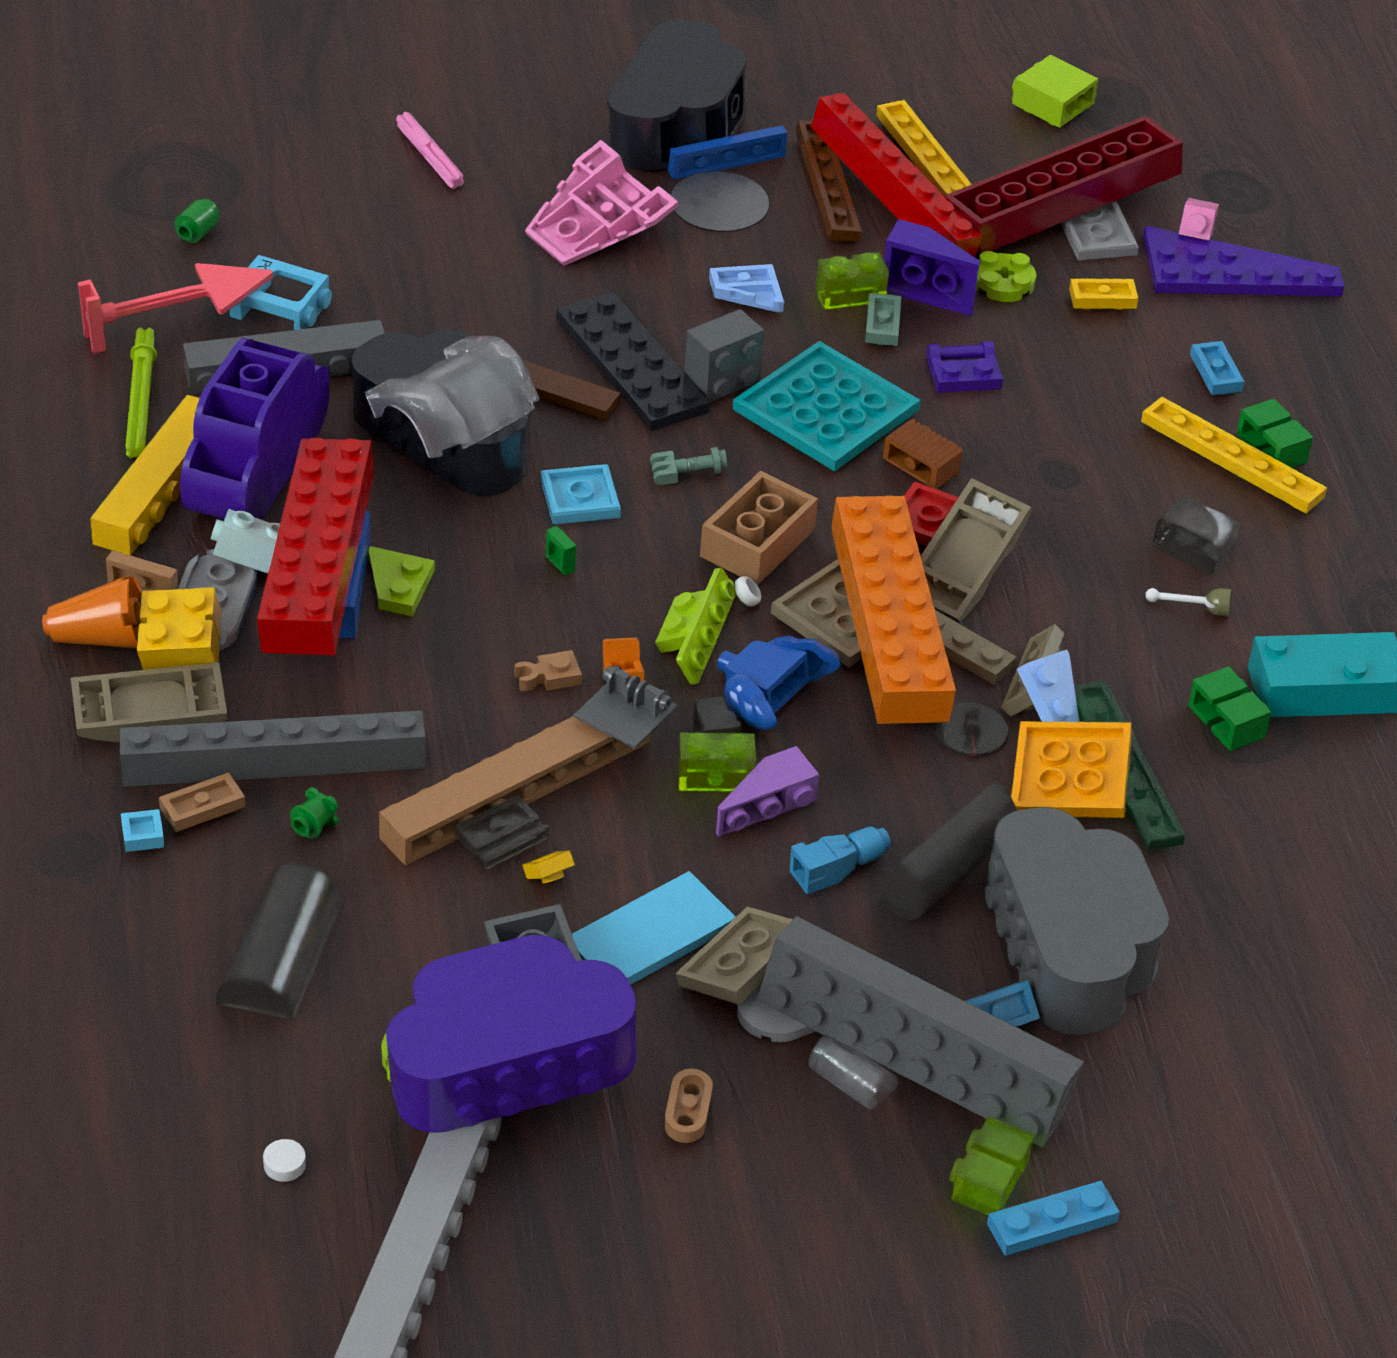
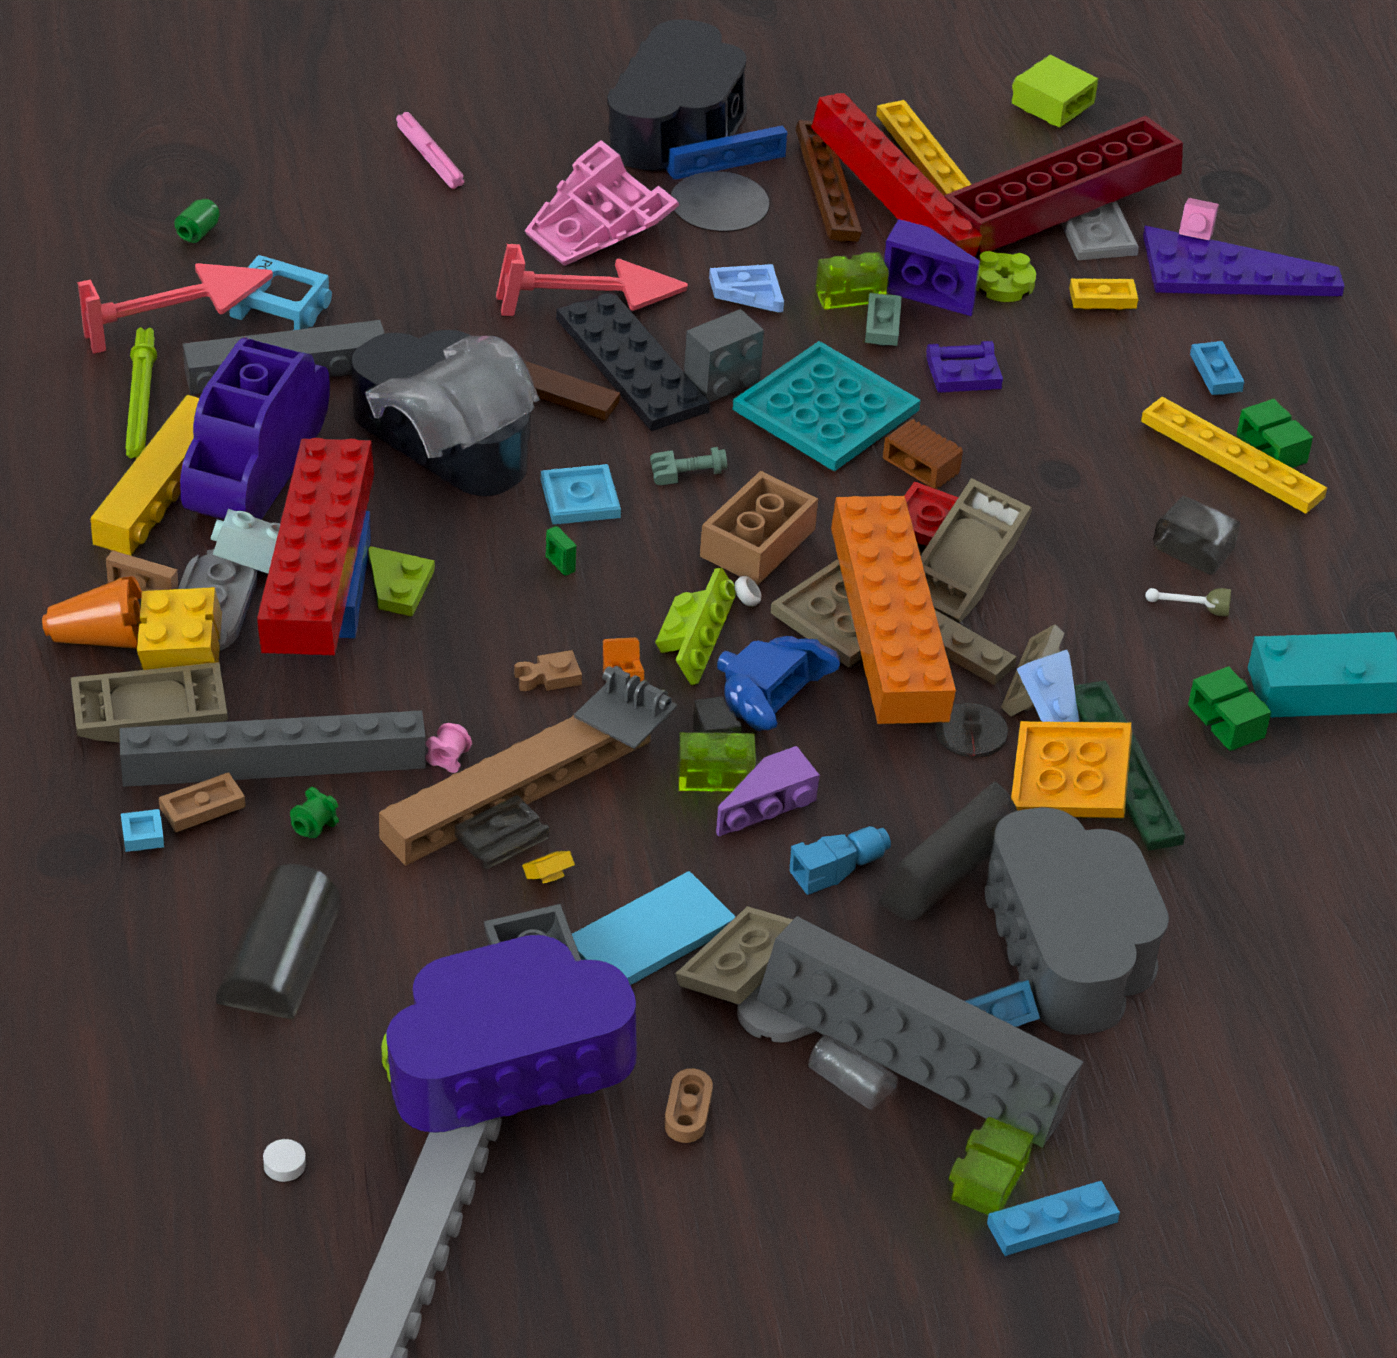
none -> bright pink brick [425,723,472,773]
none -> coral piece [496,244,688,316]

